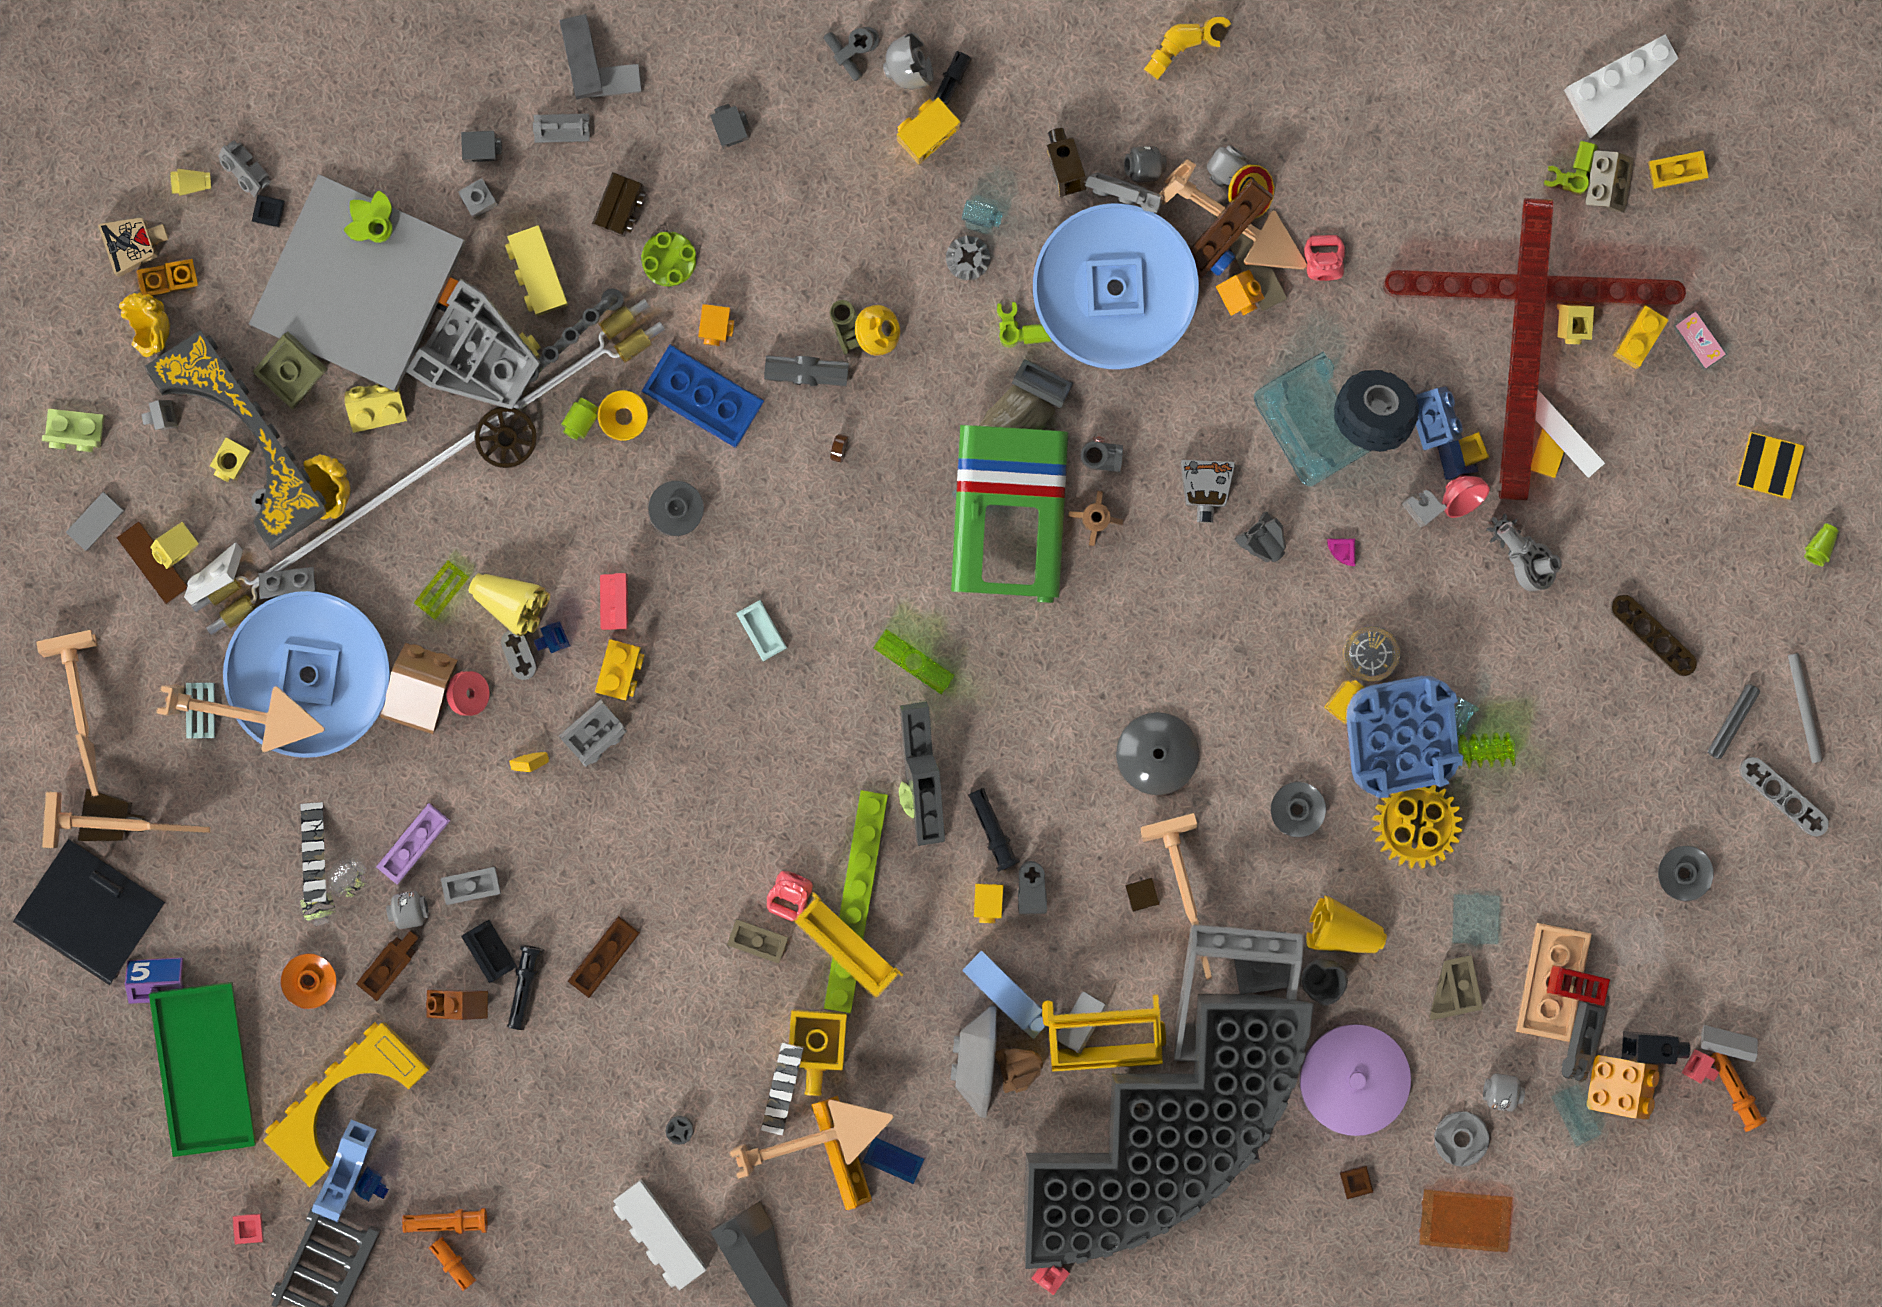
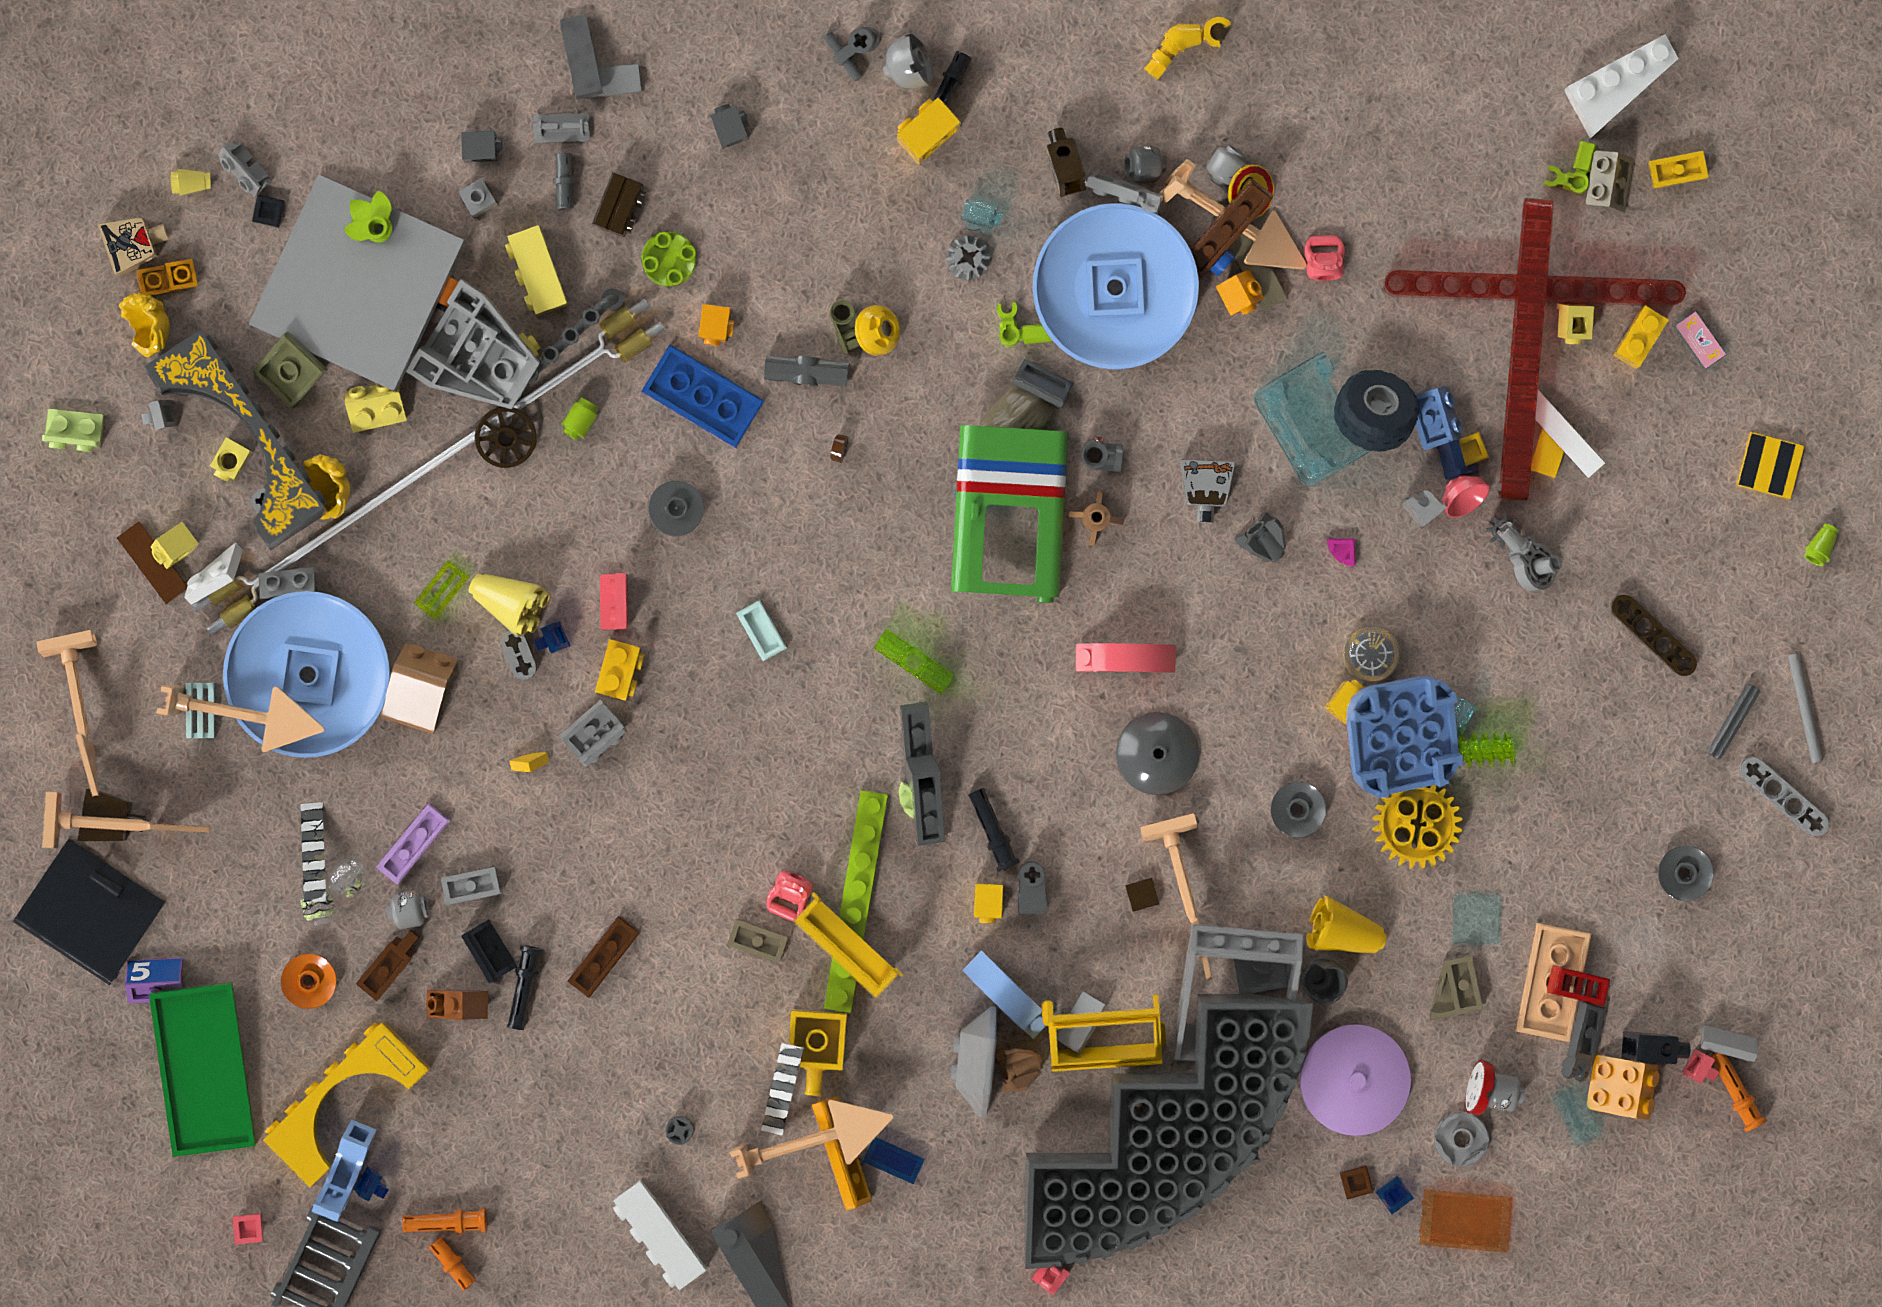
light grey tile [66,492,124,551] -> none
coral piece [446,671,490,716] -> none
yellow piece [598,390,648,441] -> none
none -> dark grey pin [553,153,575,209]
none -> coral arch [1076,643,1176,673]
none -> clear blue tile [1375,1176,1414,1215]
none -> tile [1465,1060,1495,1116]

